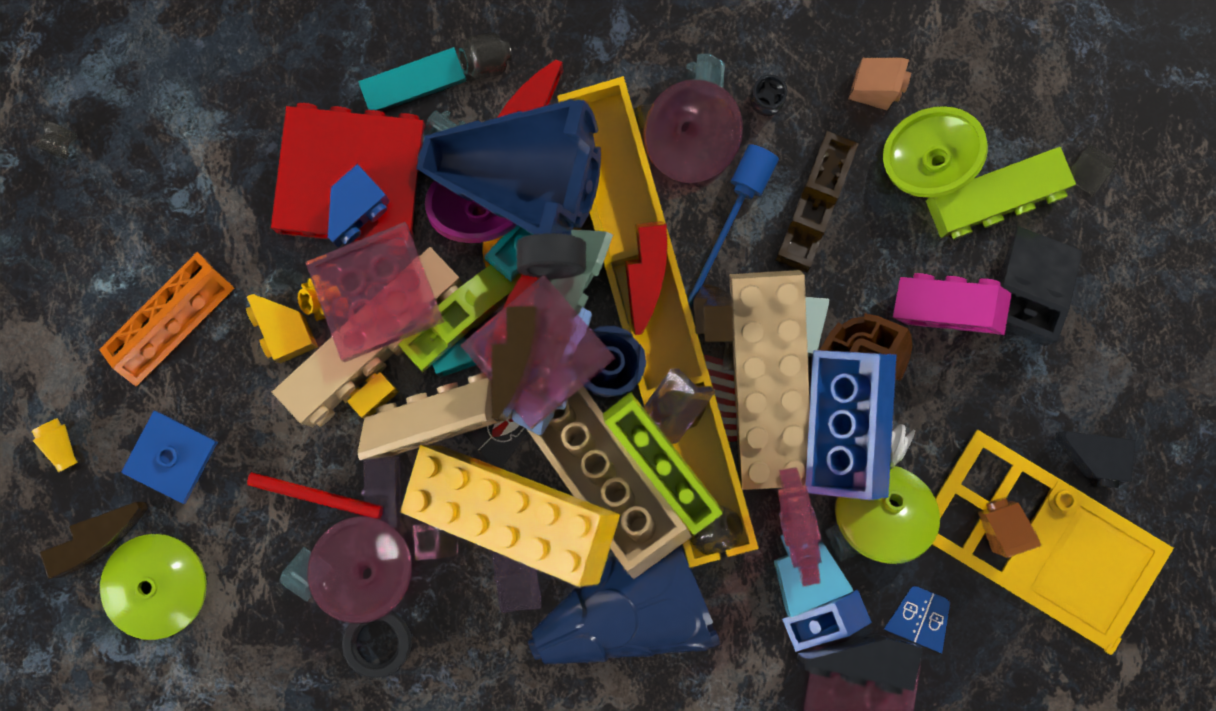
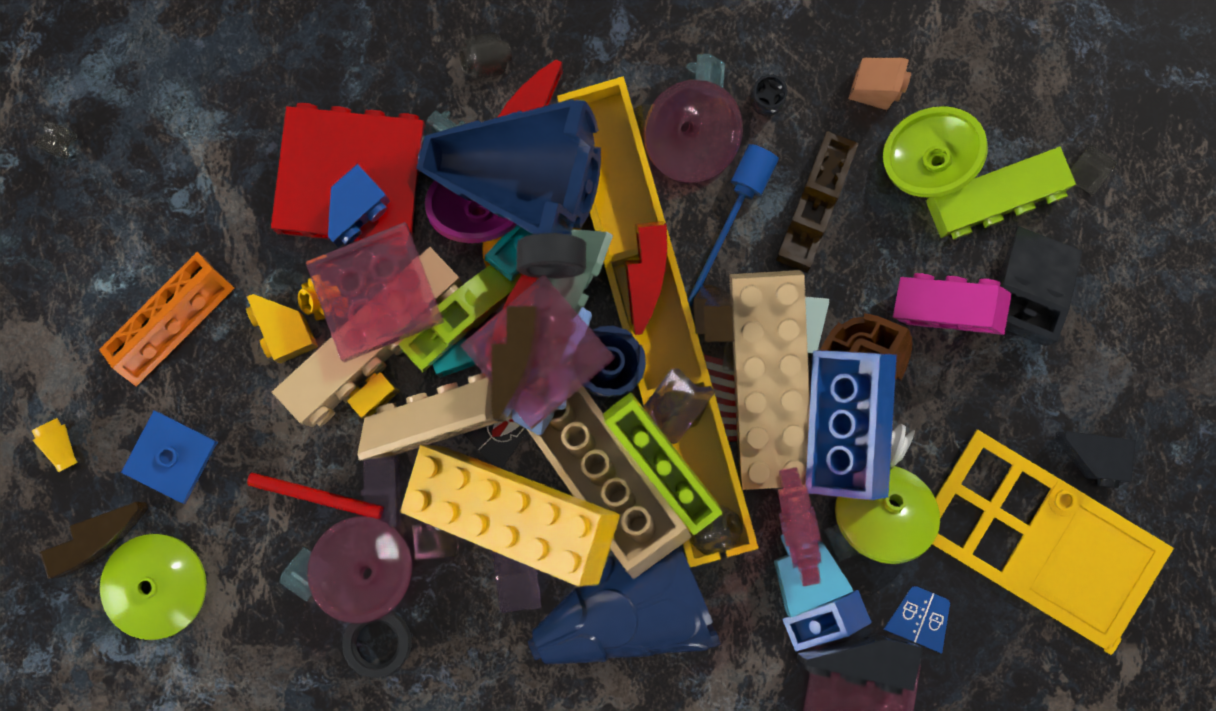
teal tile [358,47,466,112] -> none
dark orange slope [978,497,1041,558] -> none

